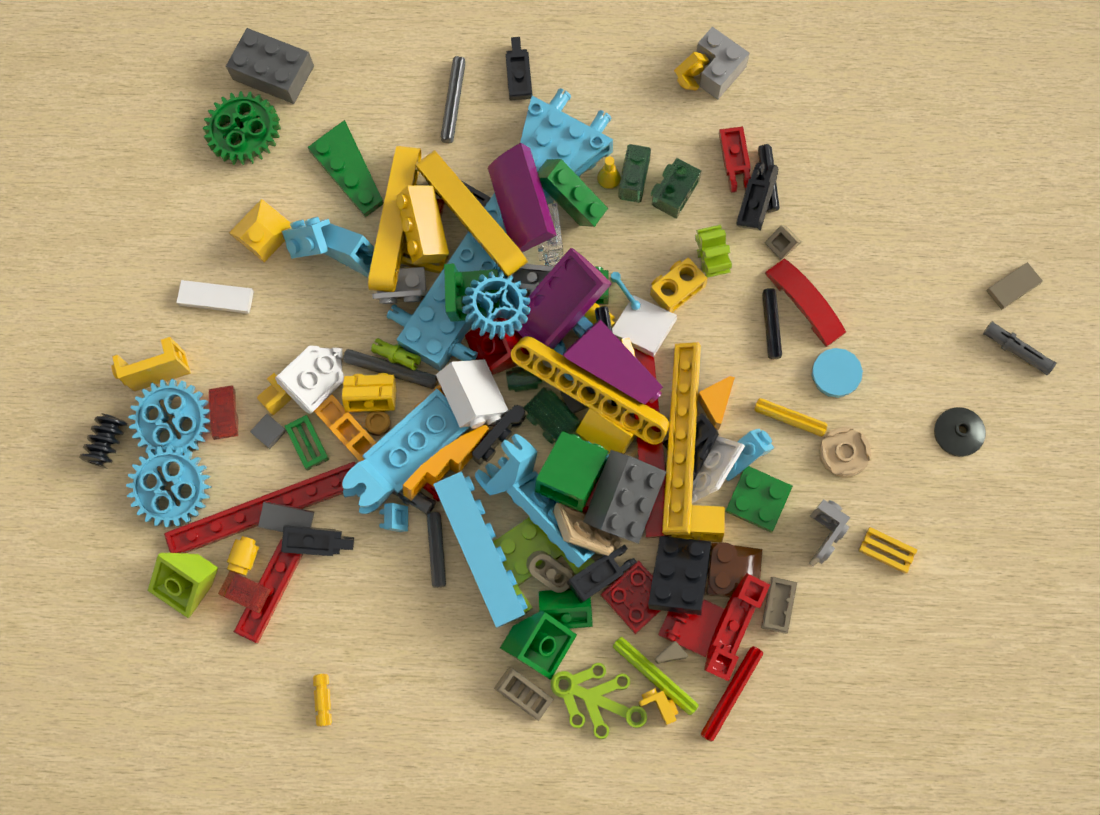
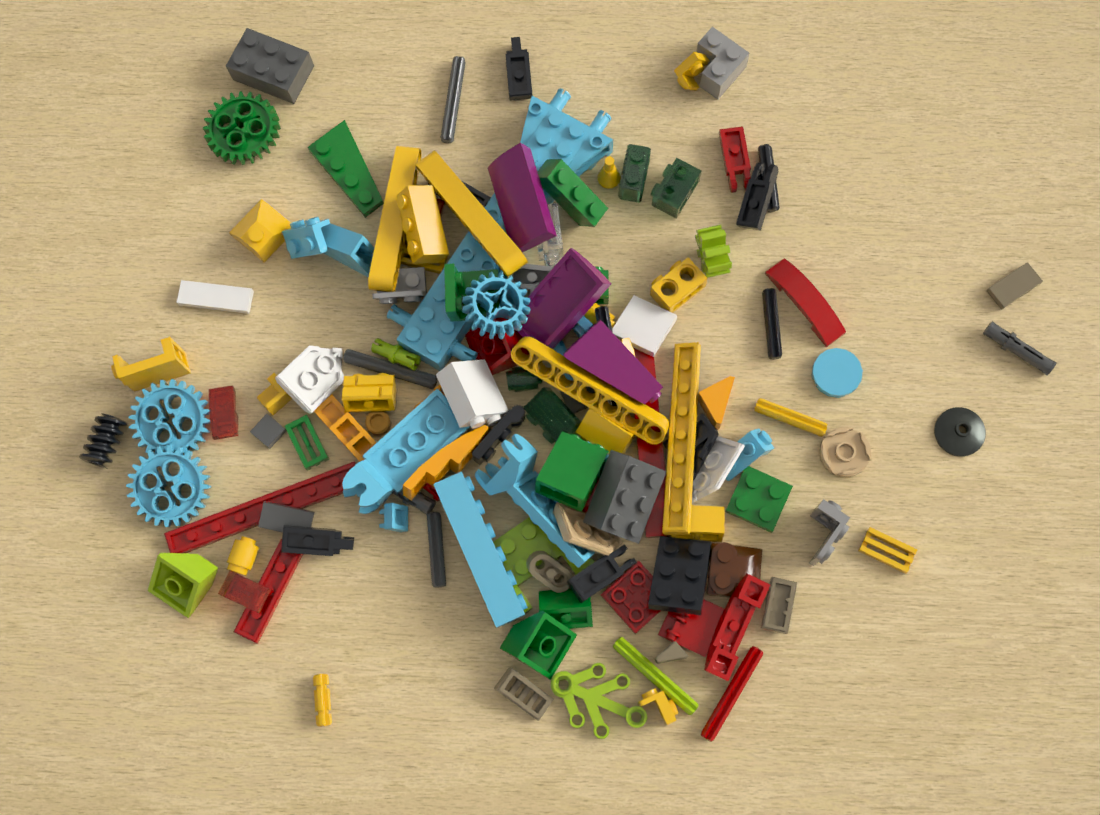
medium azure hinge [611,272,641,310] -> none
dark tan slope [764,225,801,260] -> none

